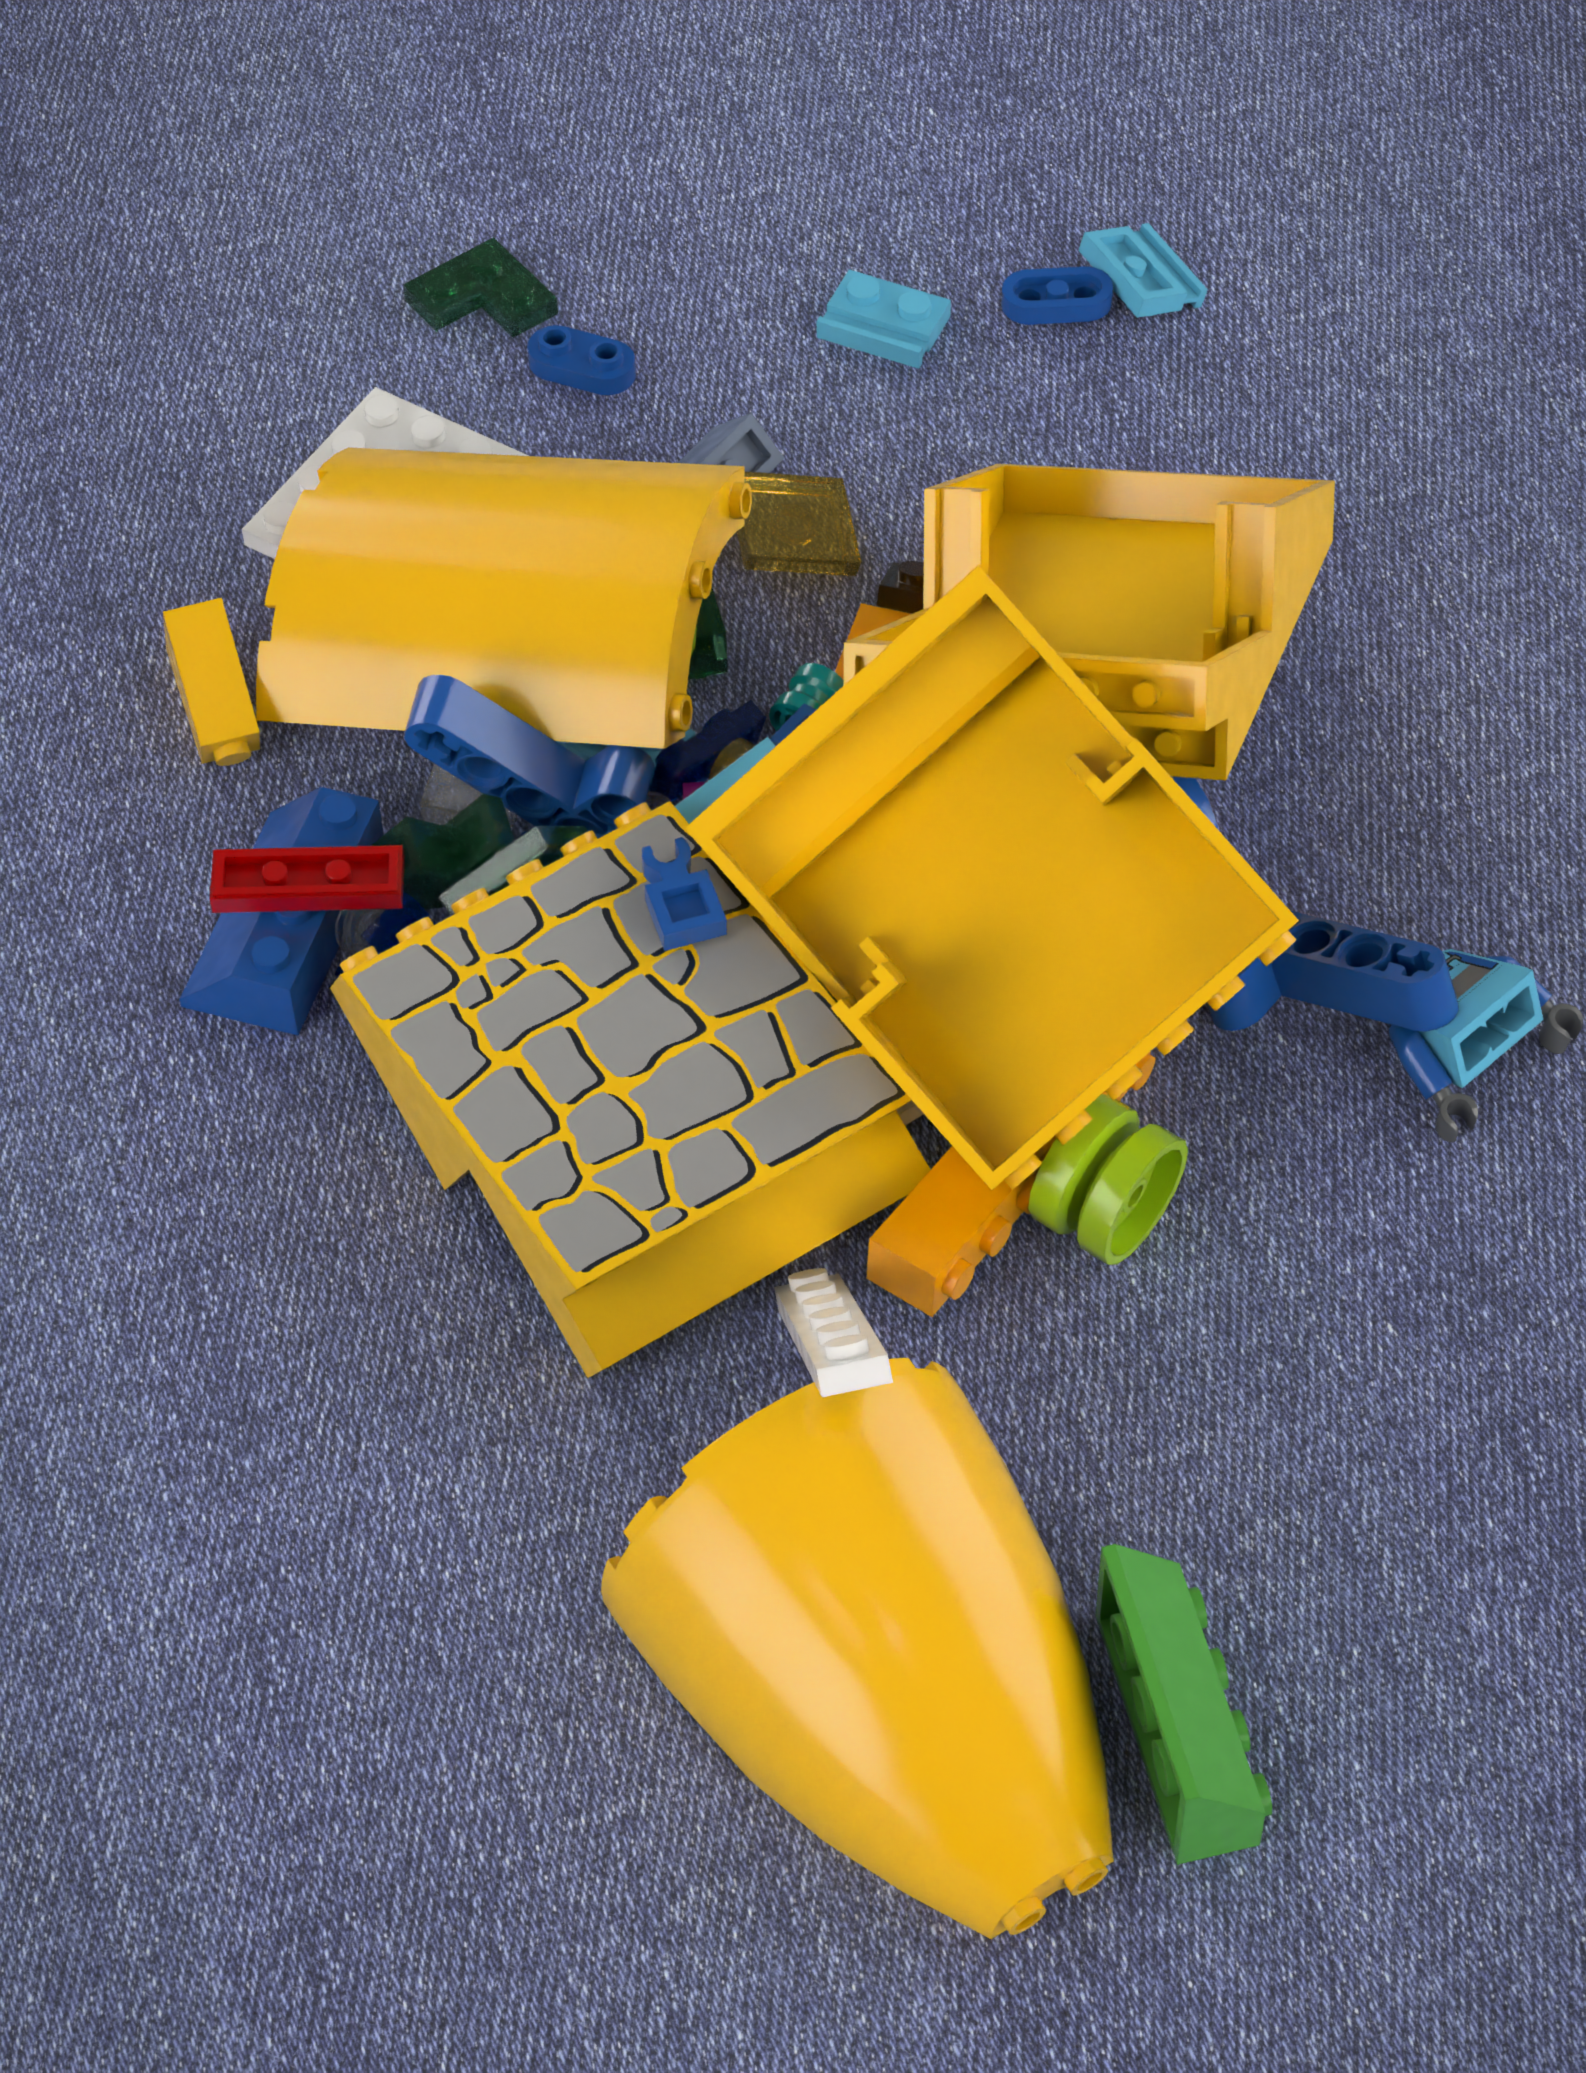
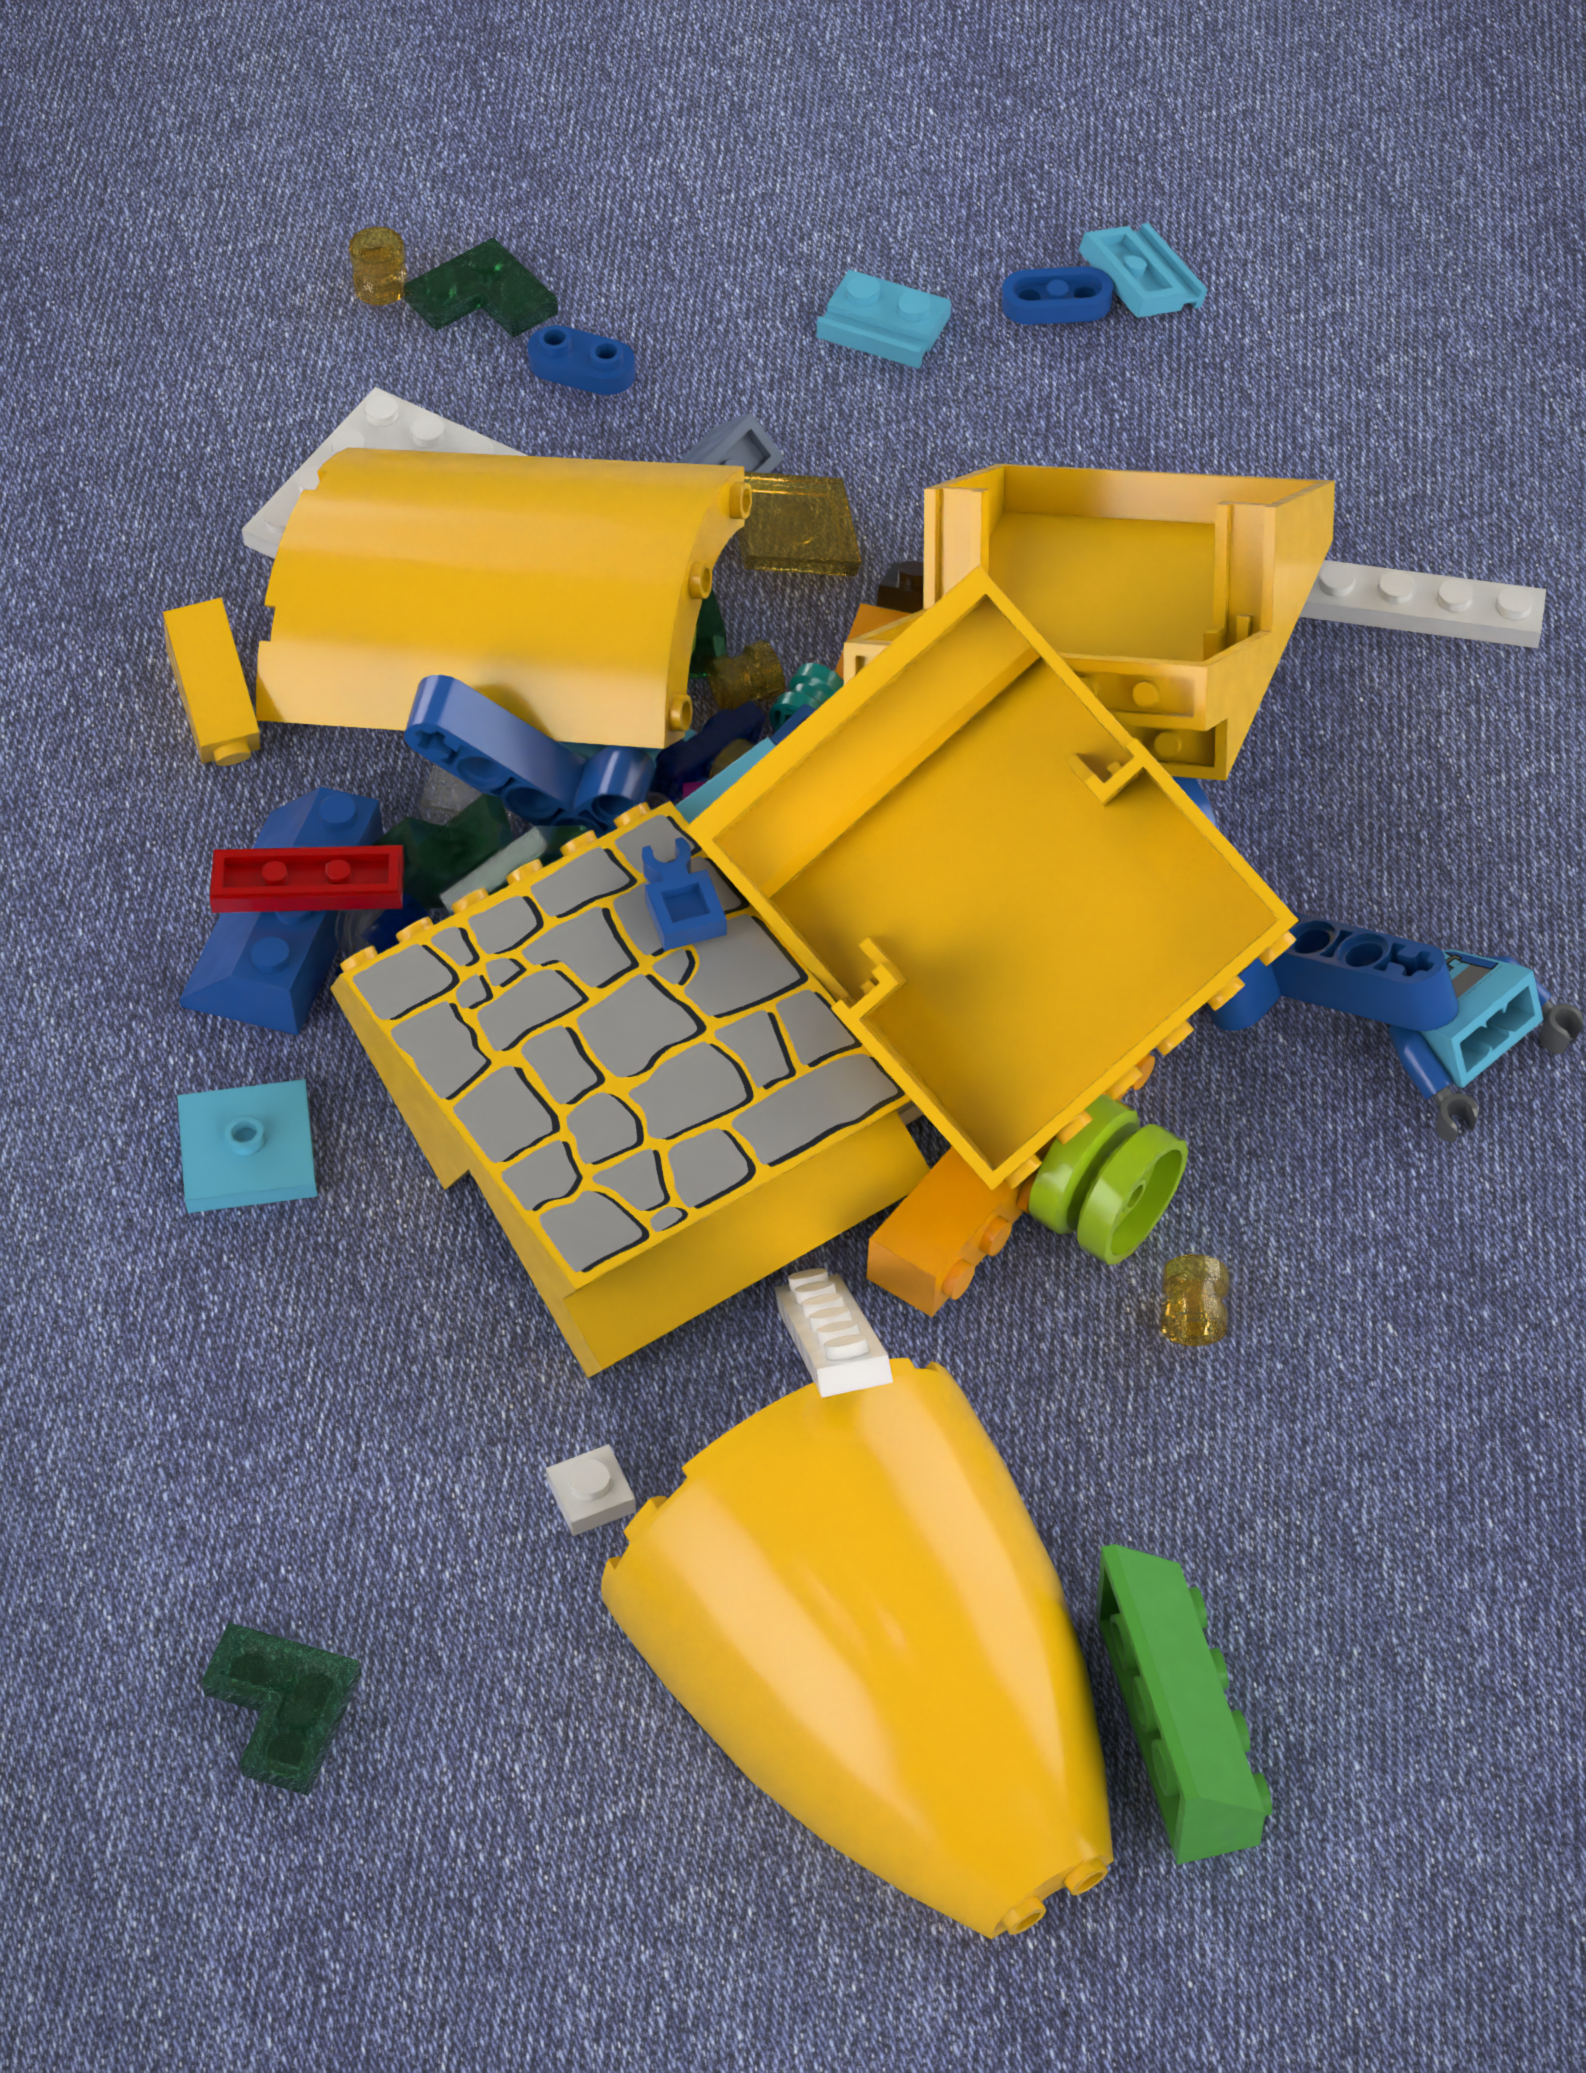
none -> medium azure plate [177,1079,318,1213]
none -> clear green plate [201,1622,362,1796]
none -> clear yellow wheel [348,227,408,305]
none -> white plate [546,1444,636,1536]
none -> clear yellow wheel [706,640,786,716]
none -> clear yellow wheel [1160,1254,1229,1347]
none -> white plate [1299,560,1546,648]

